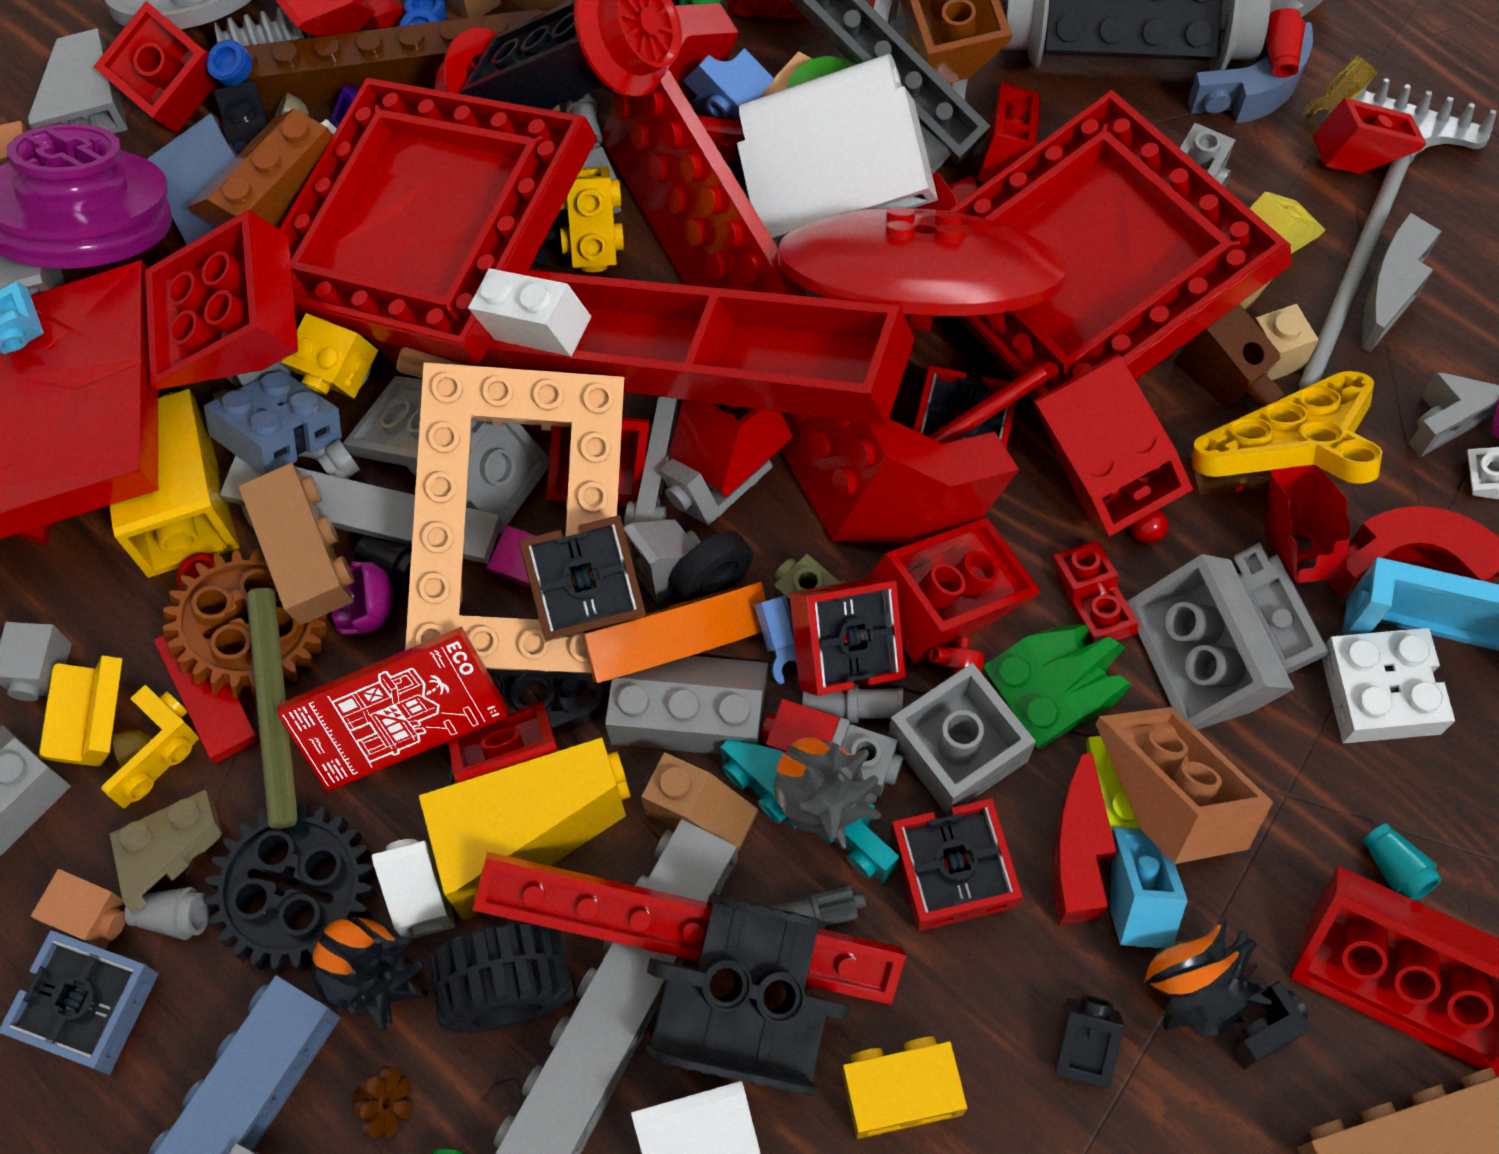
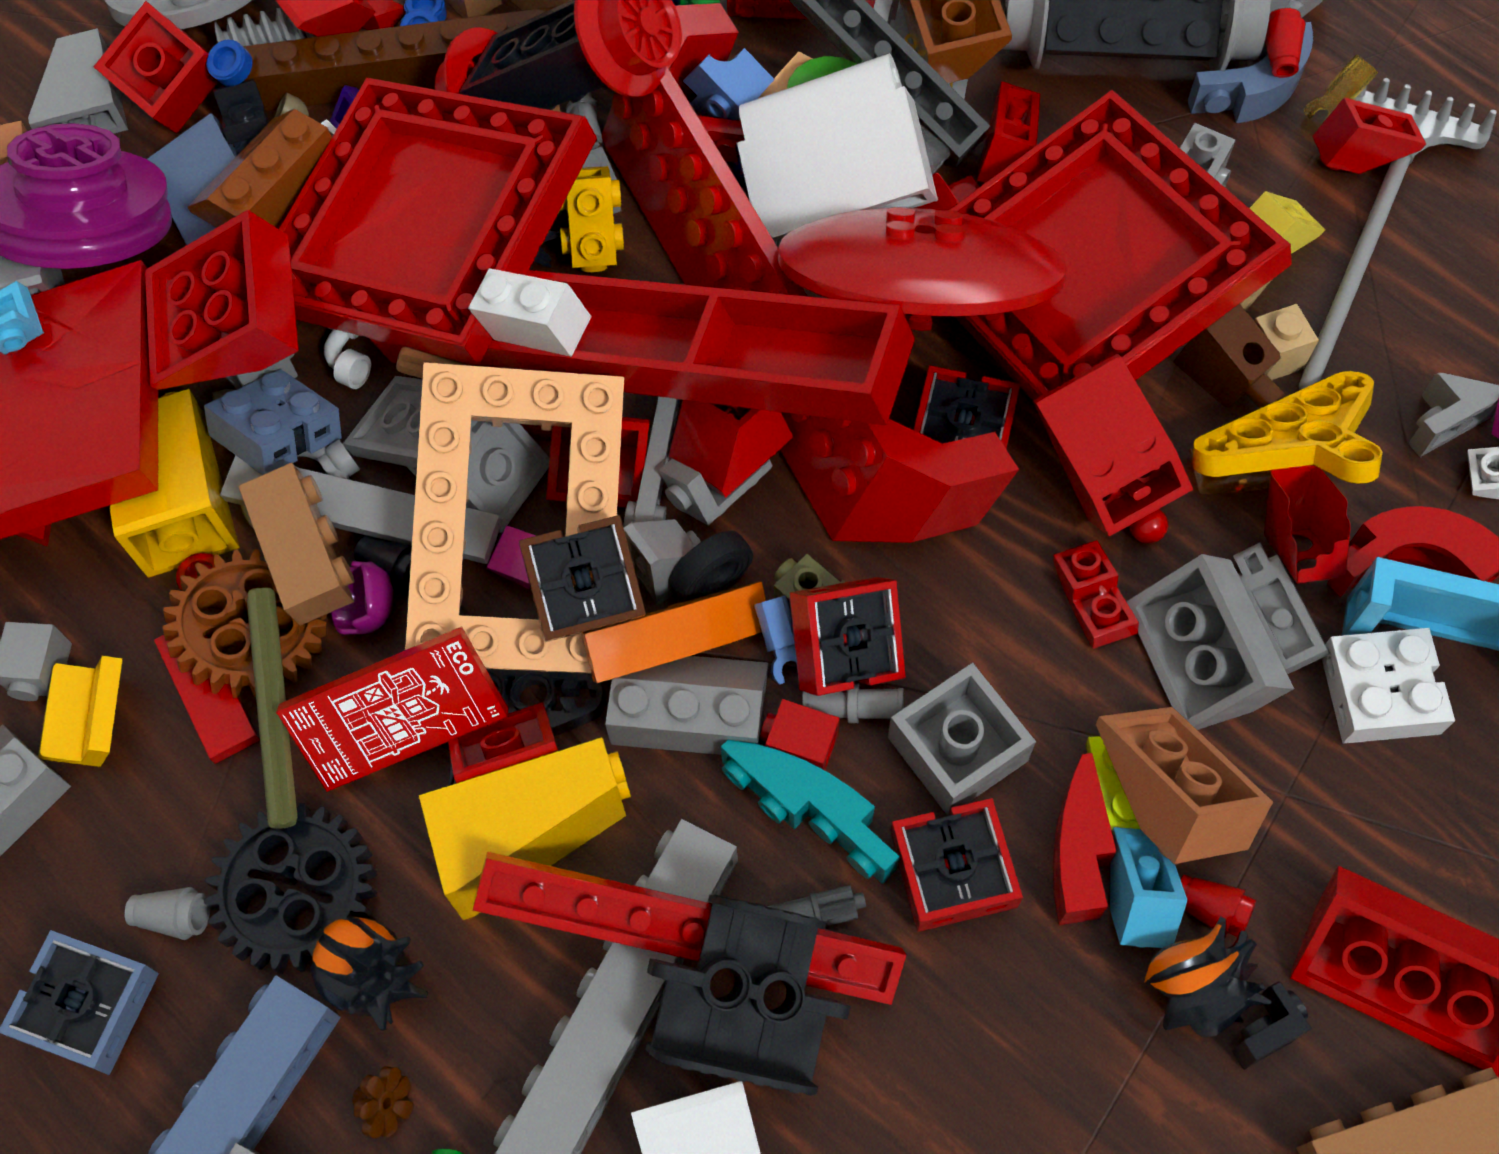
nougat brick [30,869,126,950] -> none
yellow bracket [101,685,200,808] -> none
dark tan wing [110,789,223,914] -> none
clear yellow hinge [113,730,152,769] -> none
yellow head [281,313,379,399] -> none
white slope [372,839,456,939] -> none
black tyre [427,922,574,1033] -> none
medium nougat slope [641,752,758,855] -> none
dark grey hair [773,737,881,849] -> none
light grey brick [832,717,904,798] -> none
yellow brick [842,1036,968,1139] -> none
red slope [866,517,1041,663] -> none
red bar [927,363,1049,444] -> none
red piece [929,637,984,675] -> none
green plate [983,624,1132,750] -> none
black bracket [1054,995,1125,1089] -> none
light grey slope [1362,213,1442,352] -> none
teal cone [1363,823,1442,901] -> none
none -> red cone [1181,874,1257,938]

